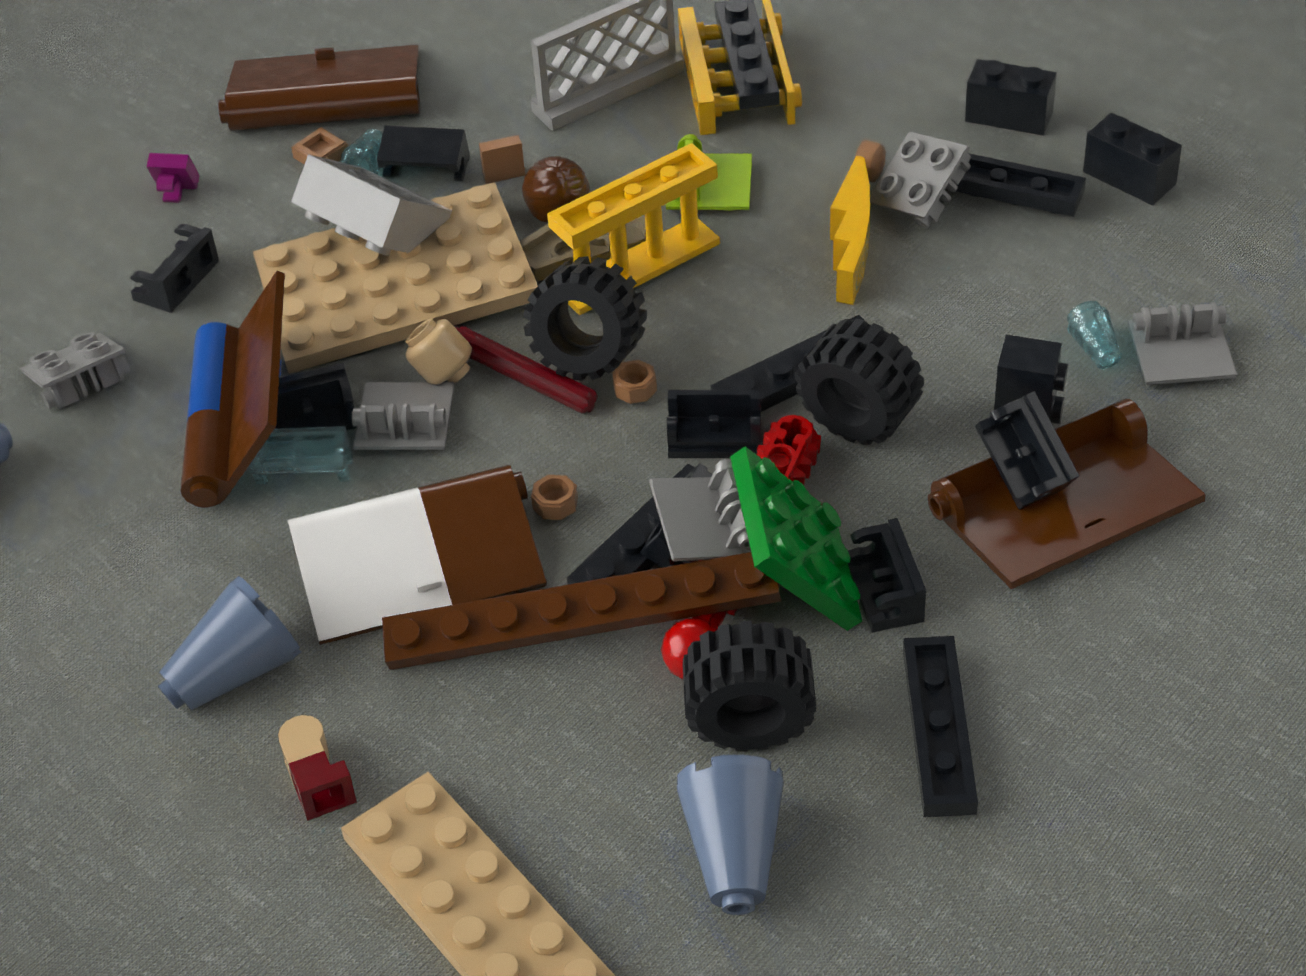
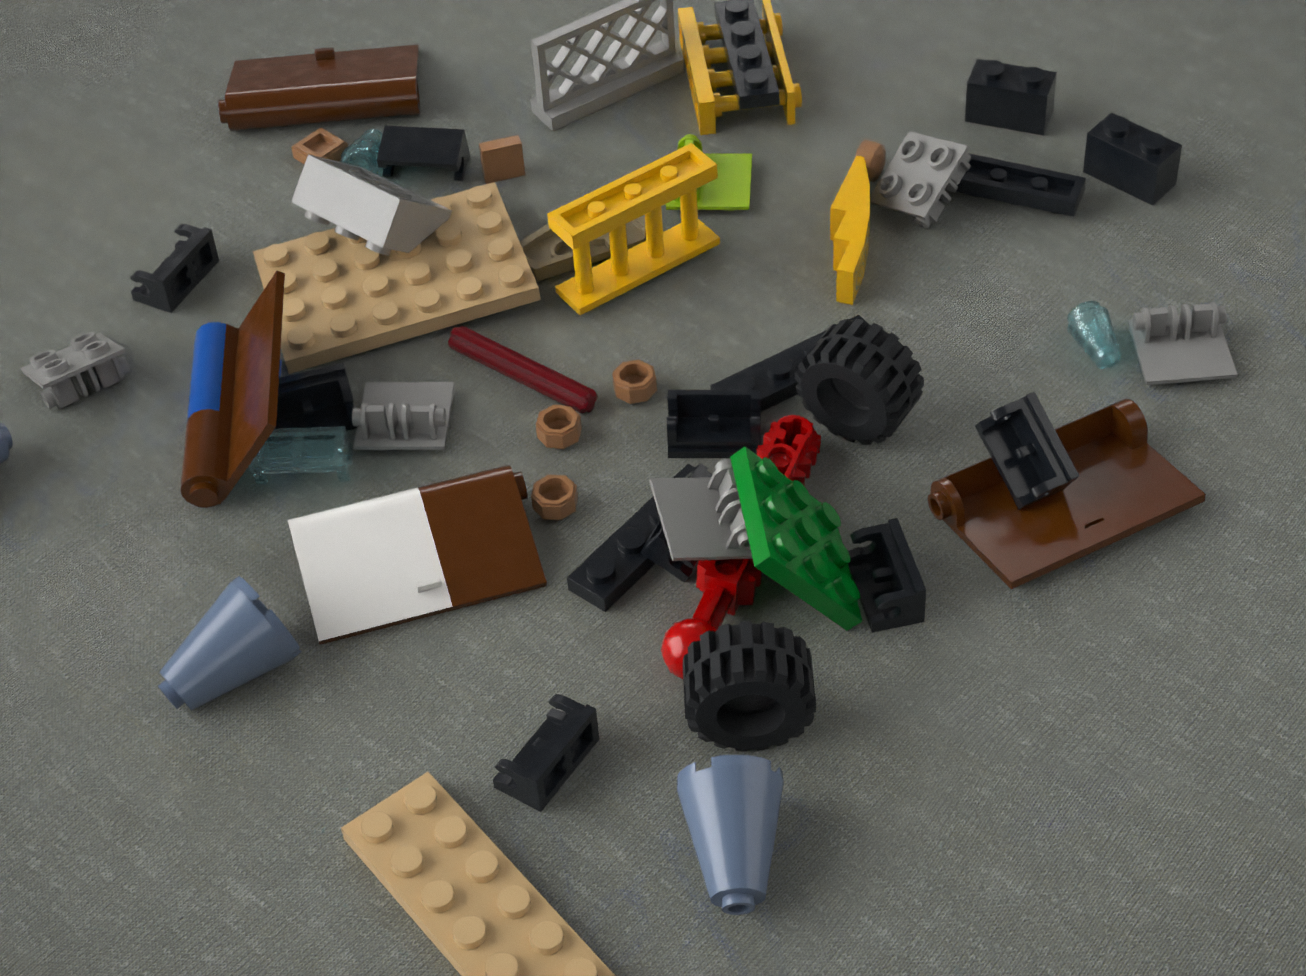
magenta tile [146,153,200,203] -> none
dark red leg [278,715,357,821] -> none
reddish brown plate [382,552,781,670] -> none
tan head [405,318,472,385] -> none
reddish brown hair [522,156,590,223] -> none
black tyre [523,256,647,381] -> none
black plate [903,636,978,817] -> none
black brick [994,334,1068,424] -> none
none -> black hinge [493,694,599,812]
none -> medium nougat tile [536,405,582,449]

